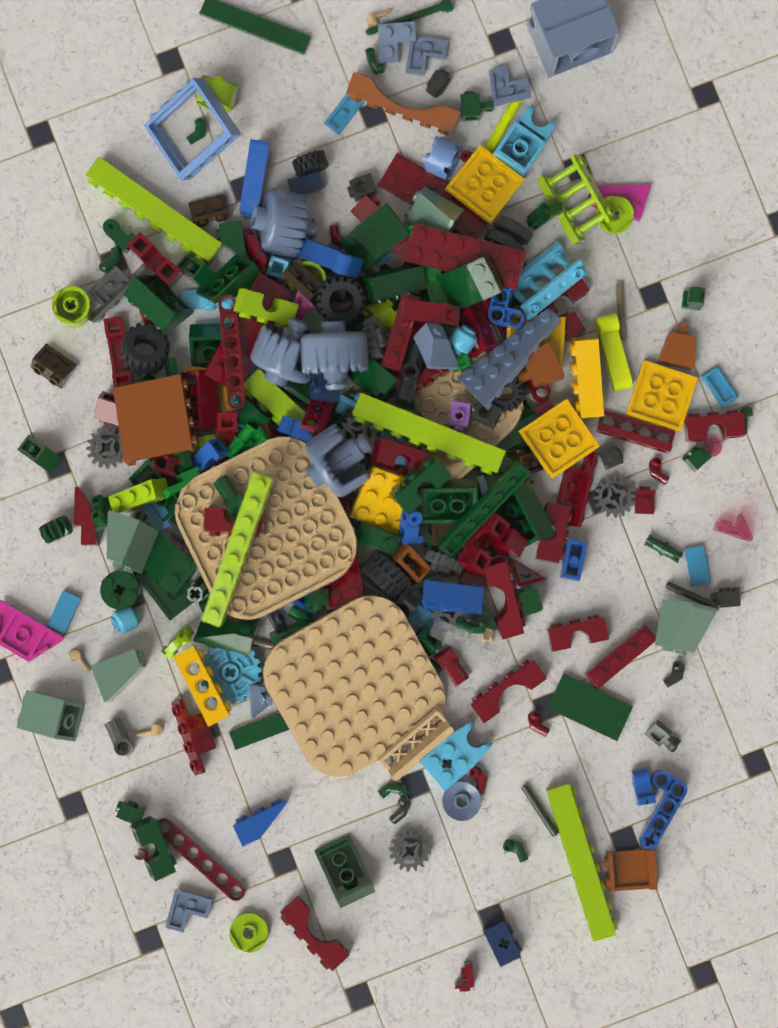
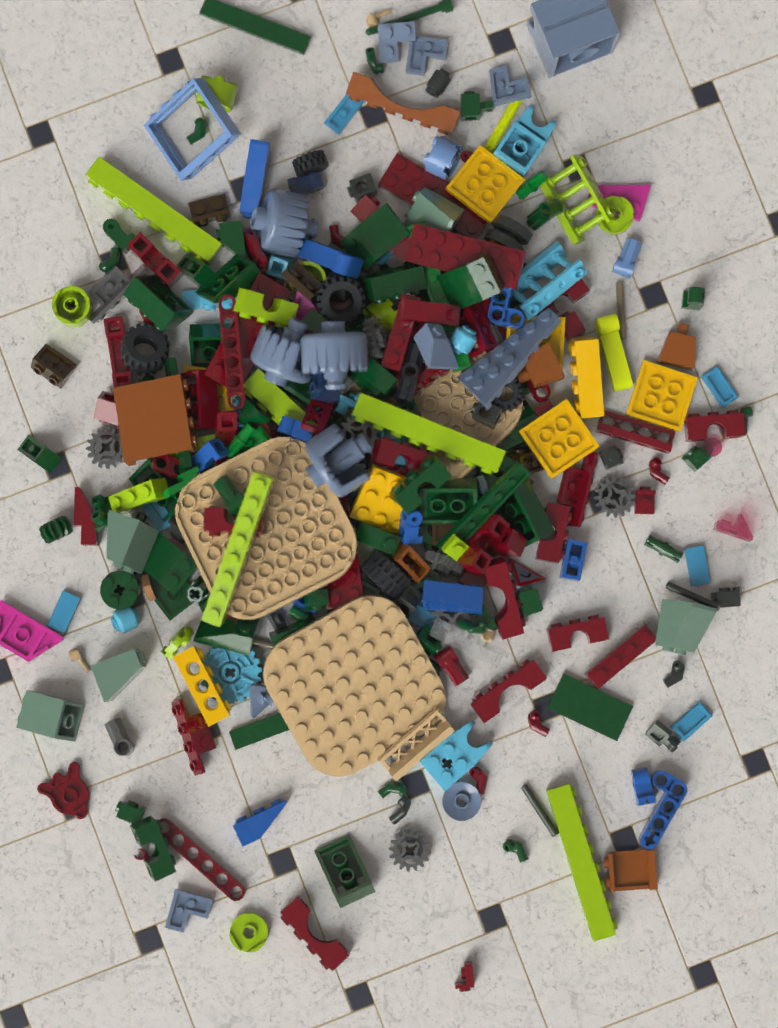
tan hand [135,725,163,737] -> none
medium lavender brick [449,401,472,432] -> none
dark blue brick [482,919,523,967] -> none
none -> dark red tile [37,762,90,819]
none -> medium nougat tile [141,574,156,601]
none -> lime plate [441,534,469,561]
none -> green axle [516,171,548,200]
none -> medium blue piece [612,238,642,279]
none -> dark azure tile [671,701,712,741]

